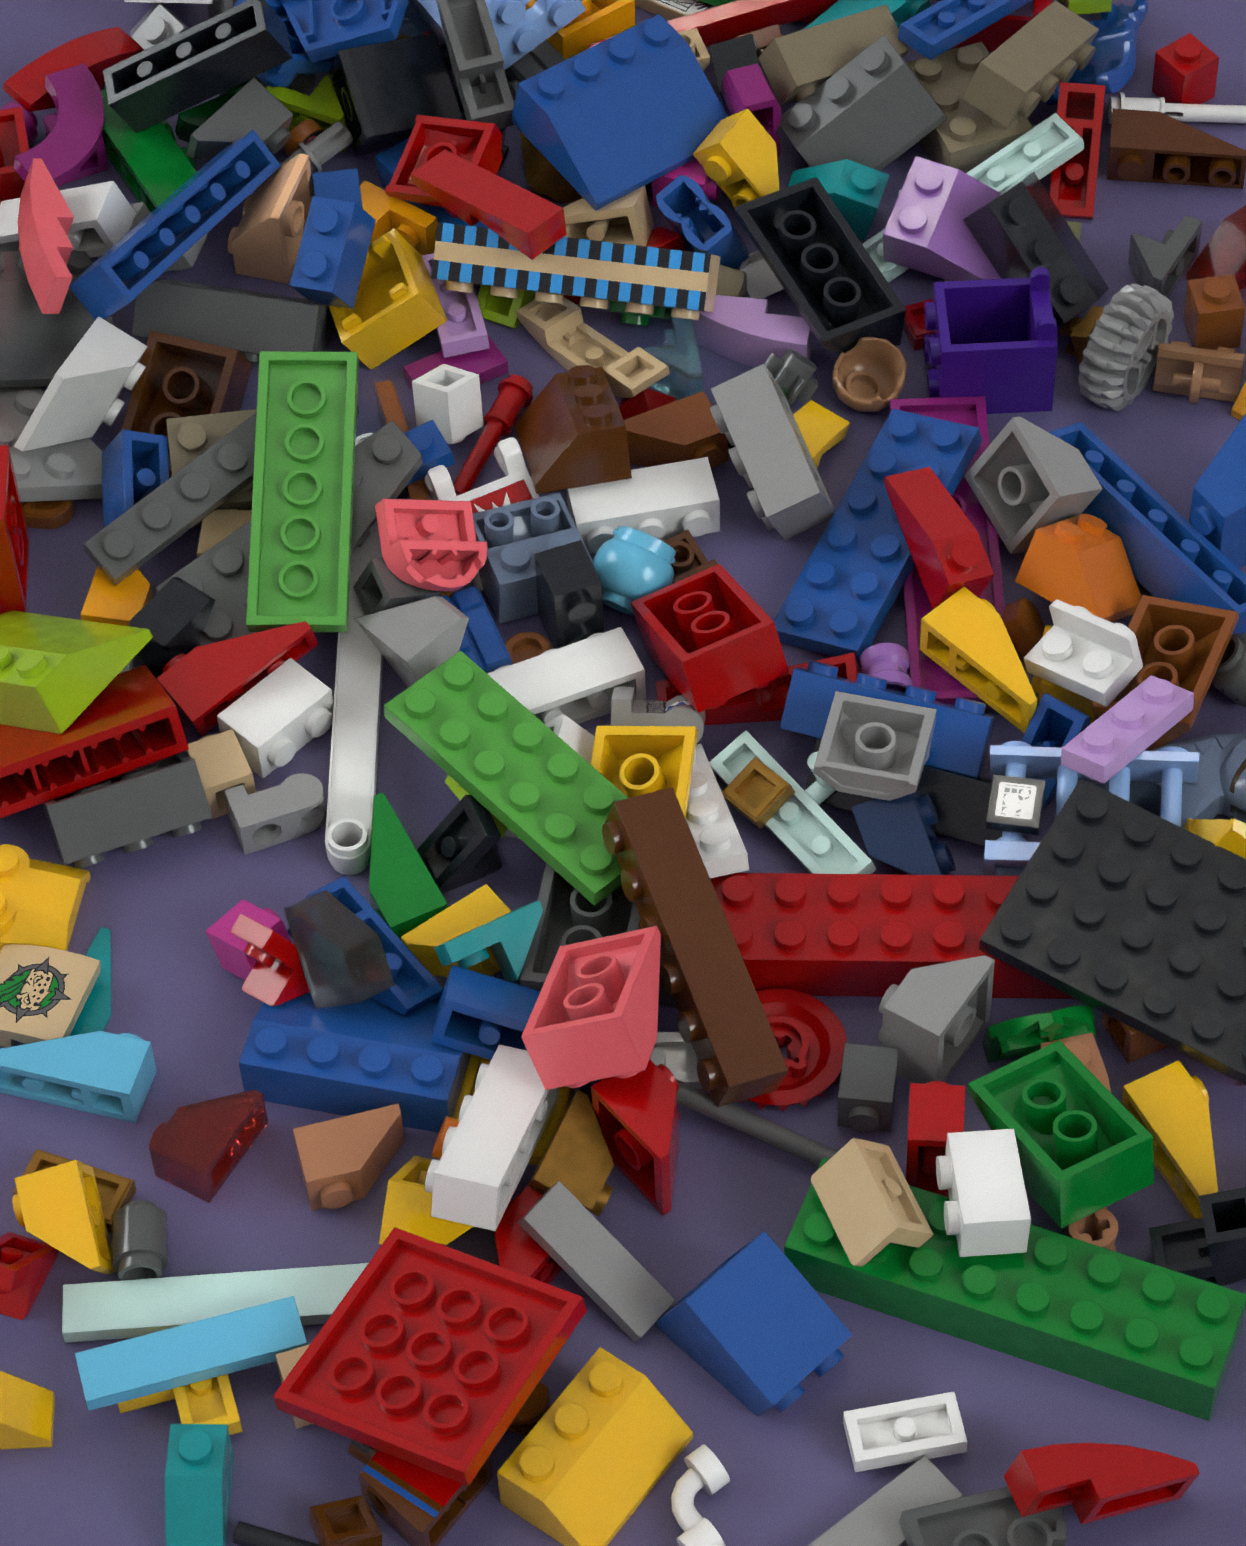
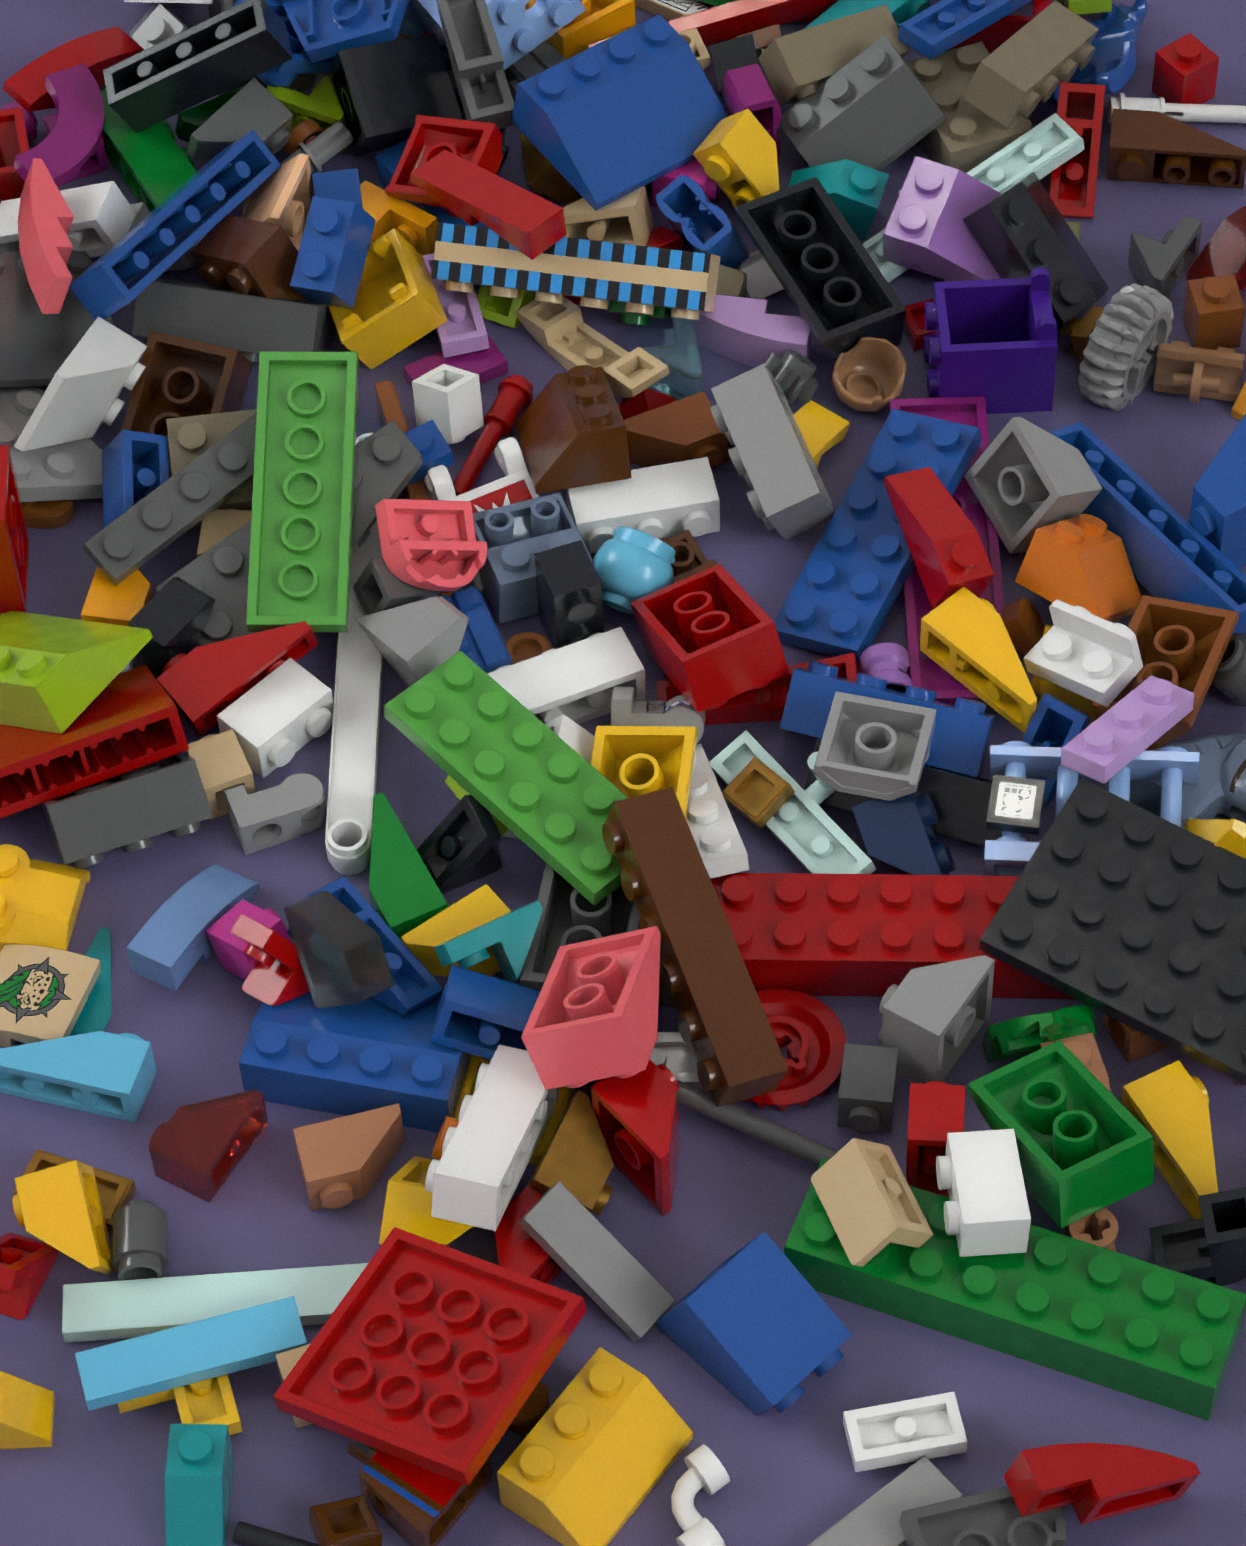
none -> medium blue slope [126,864,260,991]
none -> reddish brown slope [191,215,308,300]

